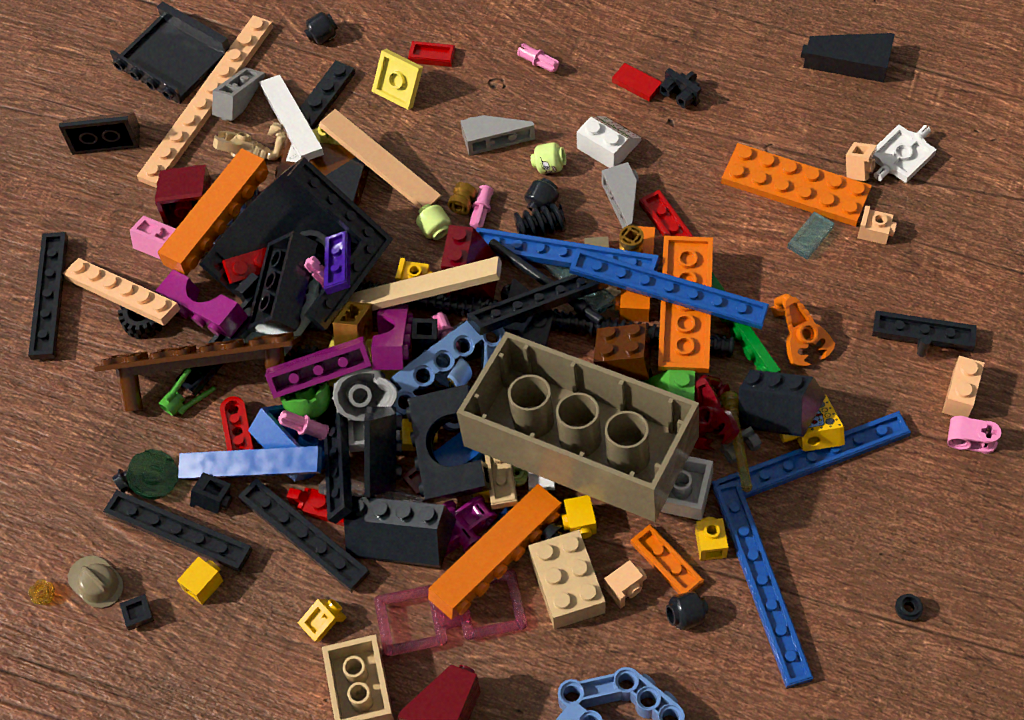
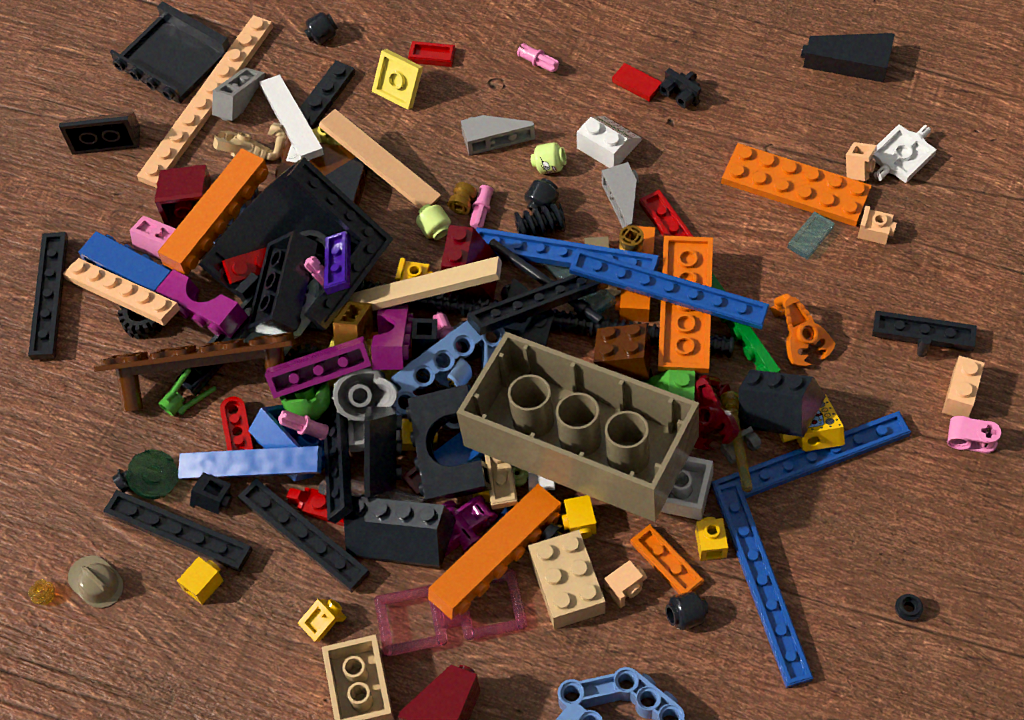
black plate [120,594,155,631] -> none
none -> blue brick [78,231,172,293]

